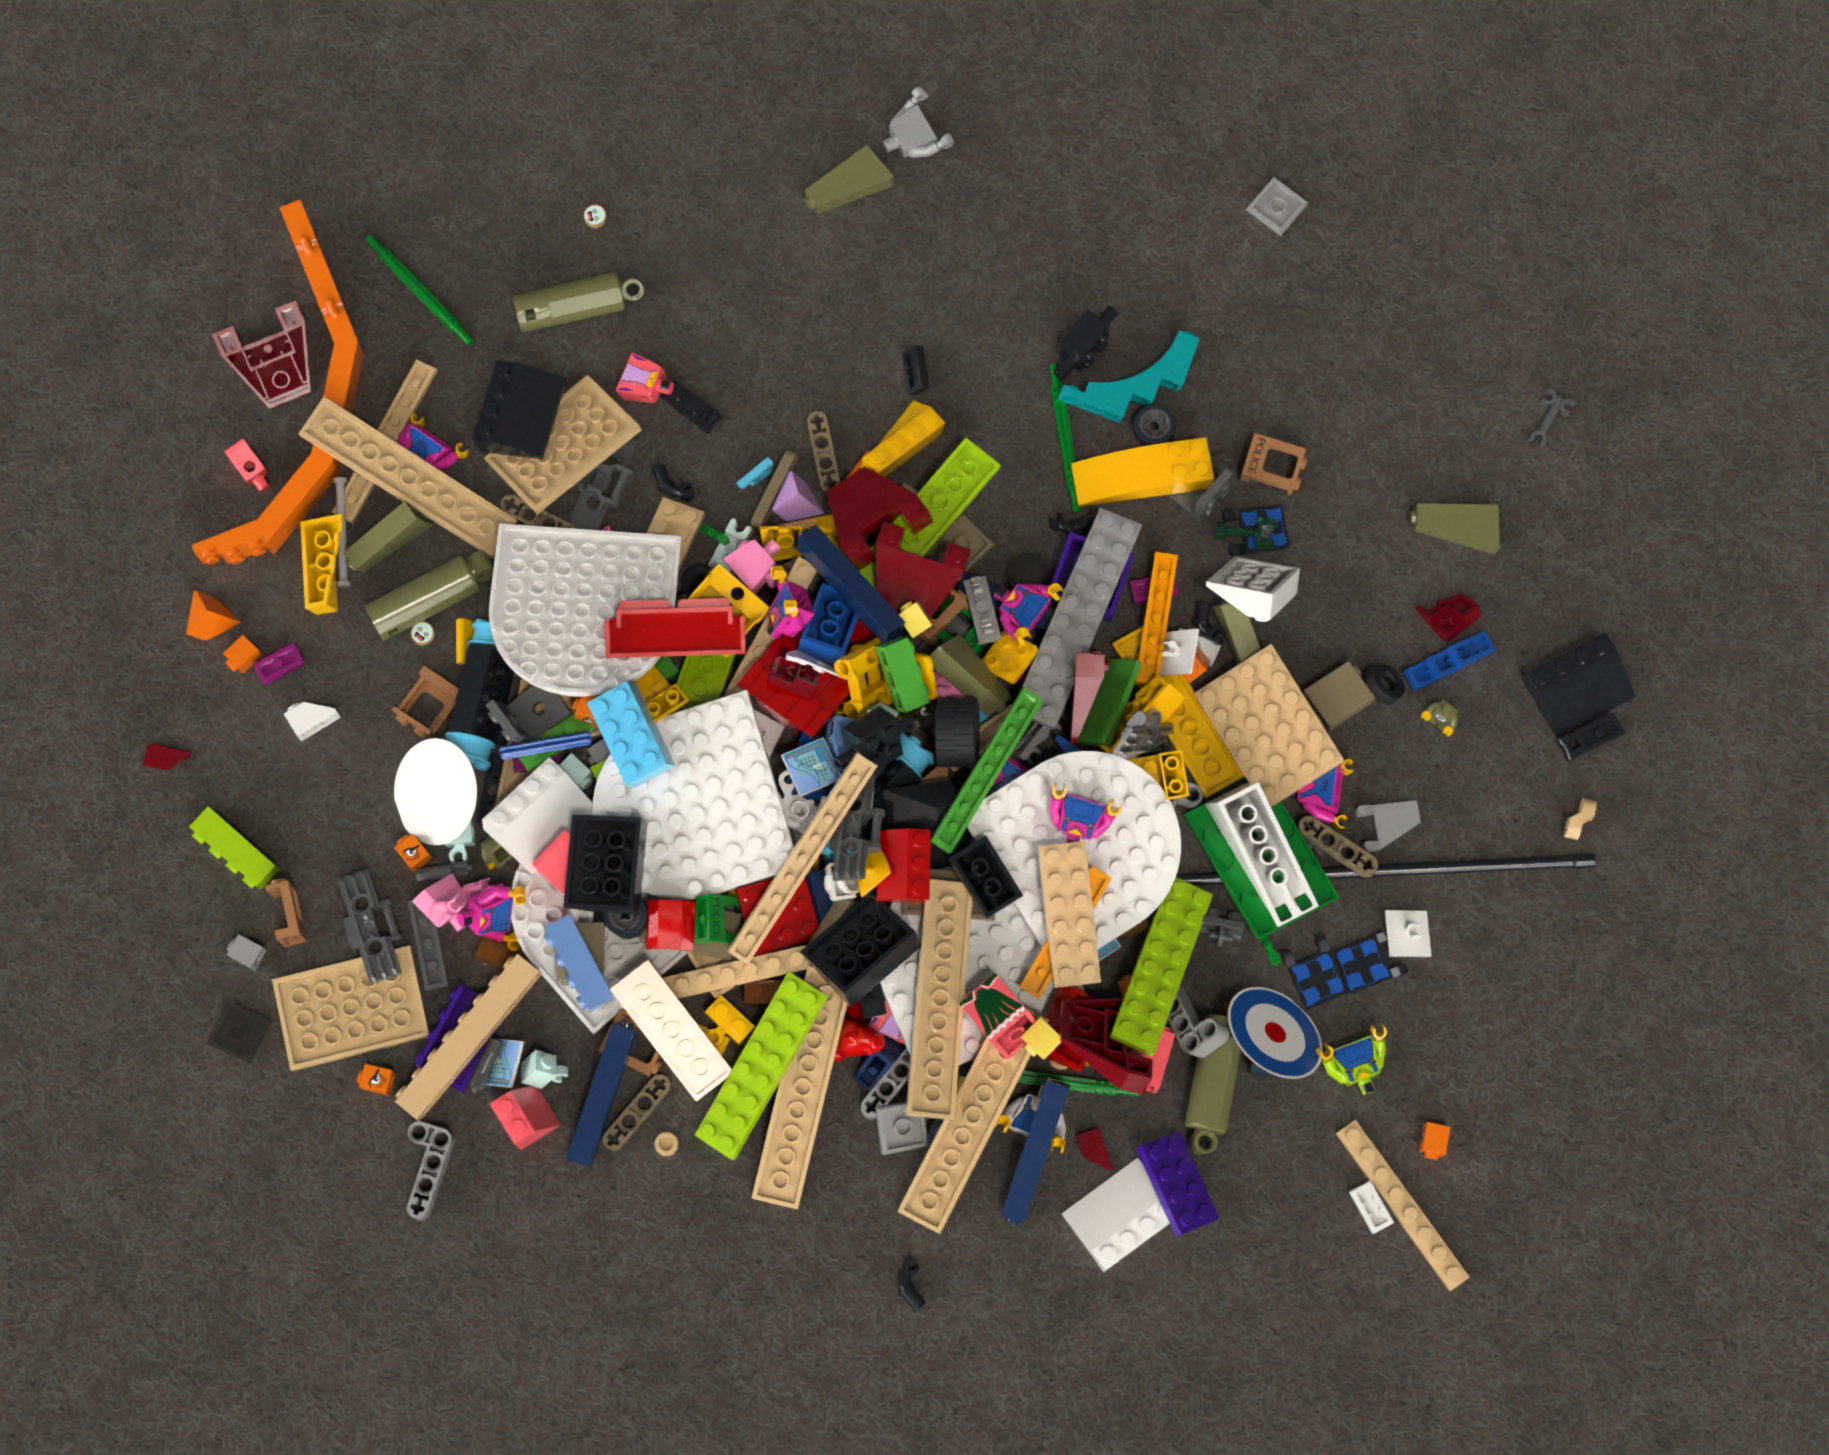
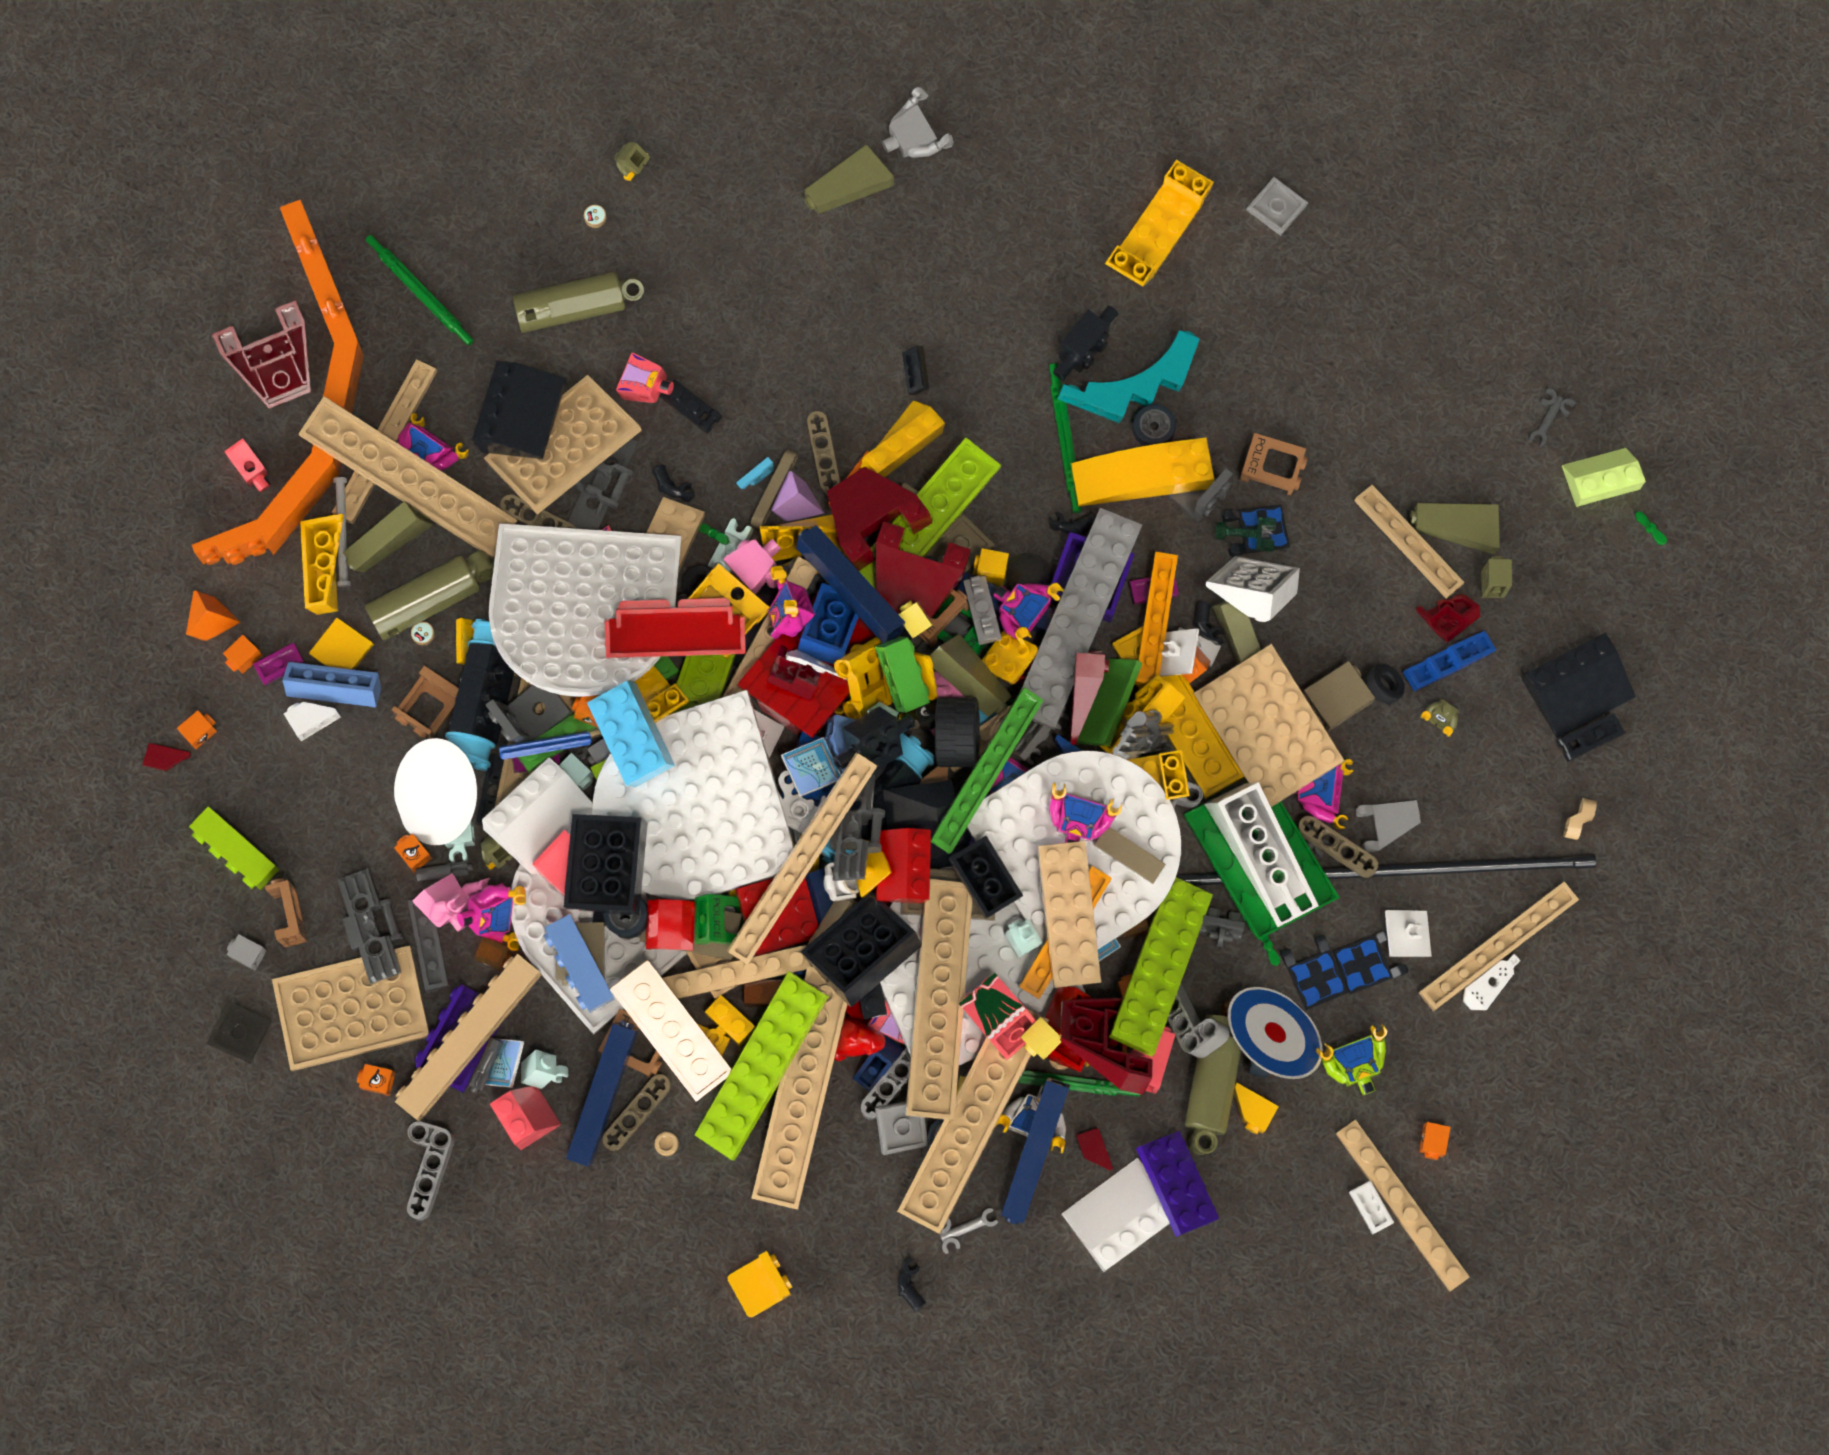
none -> orange brick [177,710,217,749]
none -> medium blue brick [283,662,381,707]
none -> yellow tile [309,618,374,670]
none -> olive piece [614,142,650,181]
none -> yellow bracket [728,1251,792,1317]
none -> light grey bar [940,1208,998,1254]
none -> yellow brick [973,548,1009,586]
none -> light aqua brick [1005,919,1043,958]
none -> dark tan tile [1094,827,1166,884]
none -> yellow slope [1105,160,1214,287]
none -> yellow slope [1234,1083,1279,1134]
none -> tan plate [1354,485,1465,599]
none -> tan plate [1419,882,1579,1012]
none -> white piece [1463,954,1520,1010]
none -> olive brick [1481,556,1512,598]
none -> yellowish green slope [1562,448,1646,507]
none -> green piece [1635,511,1667,546]

